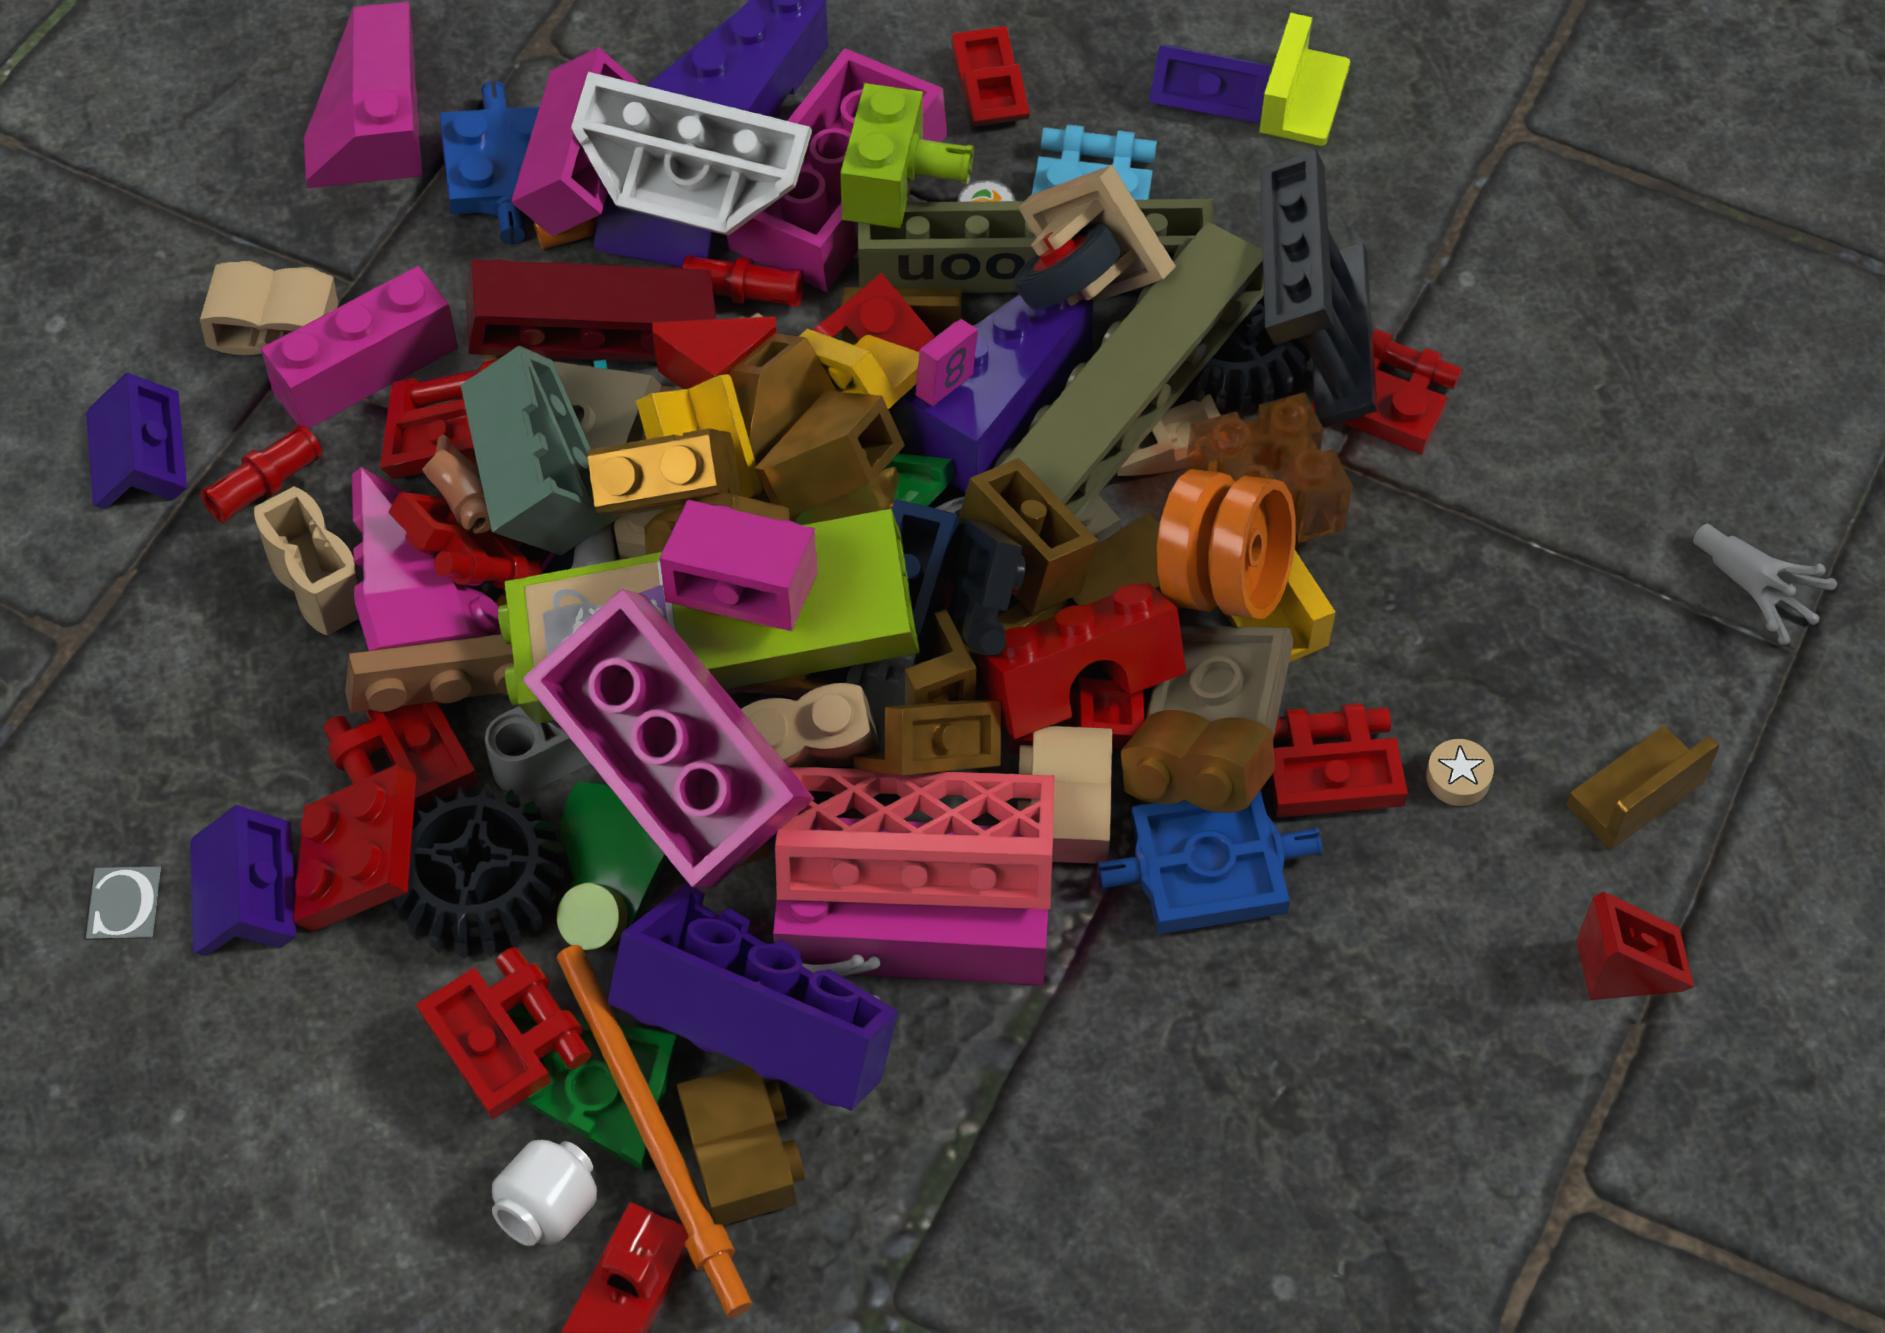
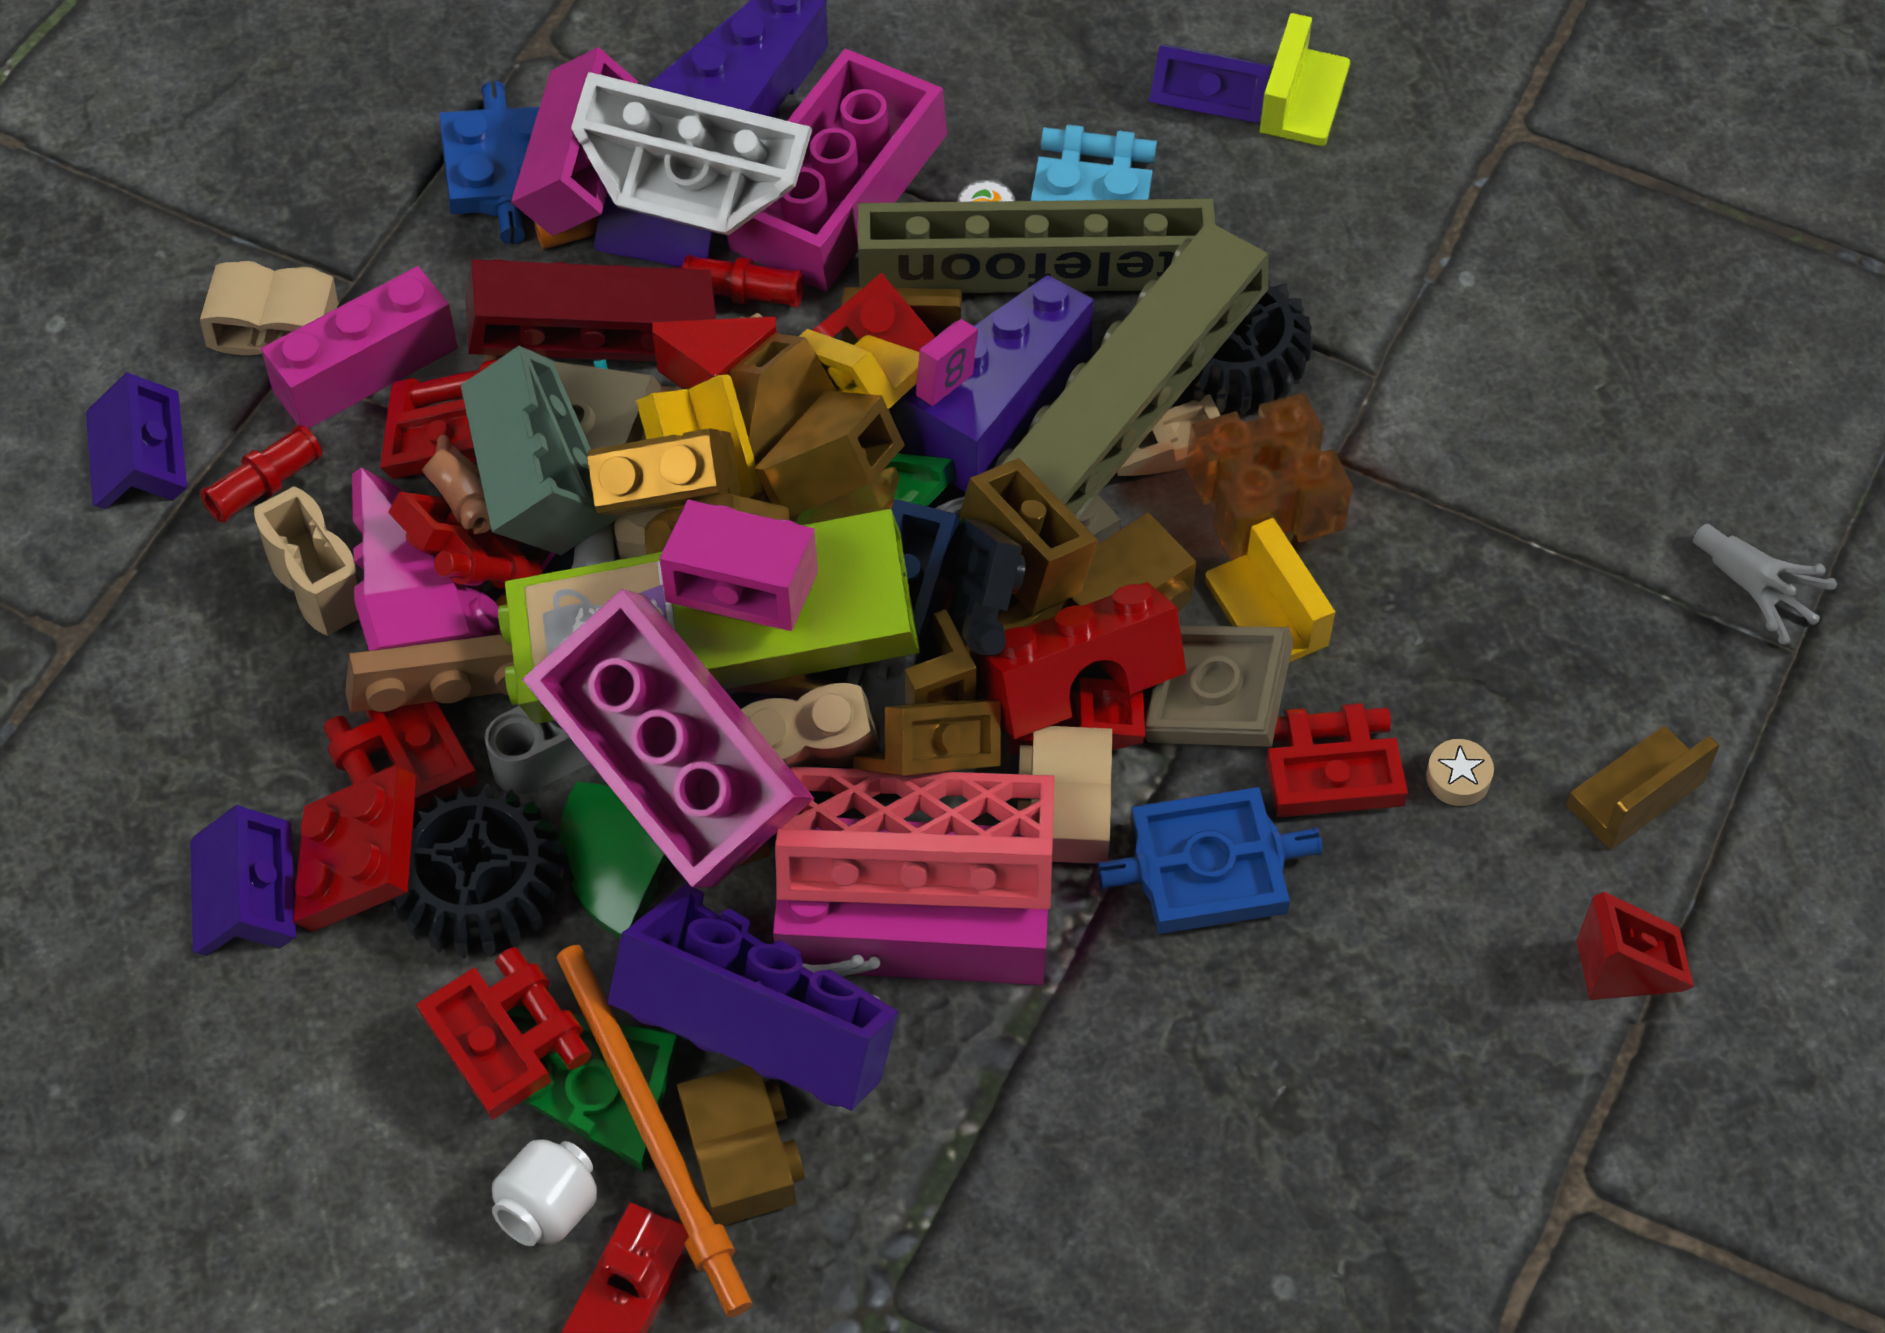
light grey sticker [86,866,161,939] -> none
dark pink wedge [304,2,423,188] -> none
lime tile [557,883,628,951] -> none
lime brick [841,83,974,229] -> none
red slope [951,26,1030,127] -> none
tan plate [1014,165,1176,310] -> none
pearl gold brick [1121,709,1275,813] -> none
orange wheel [1157,469,1296,619] -> none
black fence [1260,149,1378,429] -> none
red plate [1311,328,1463,455] -> none

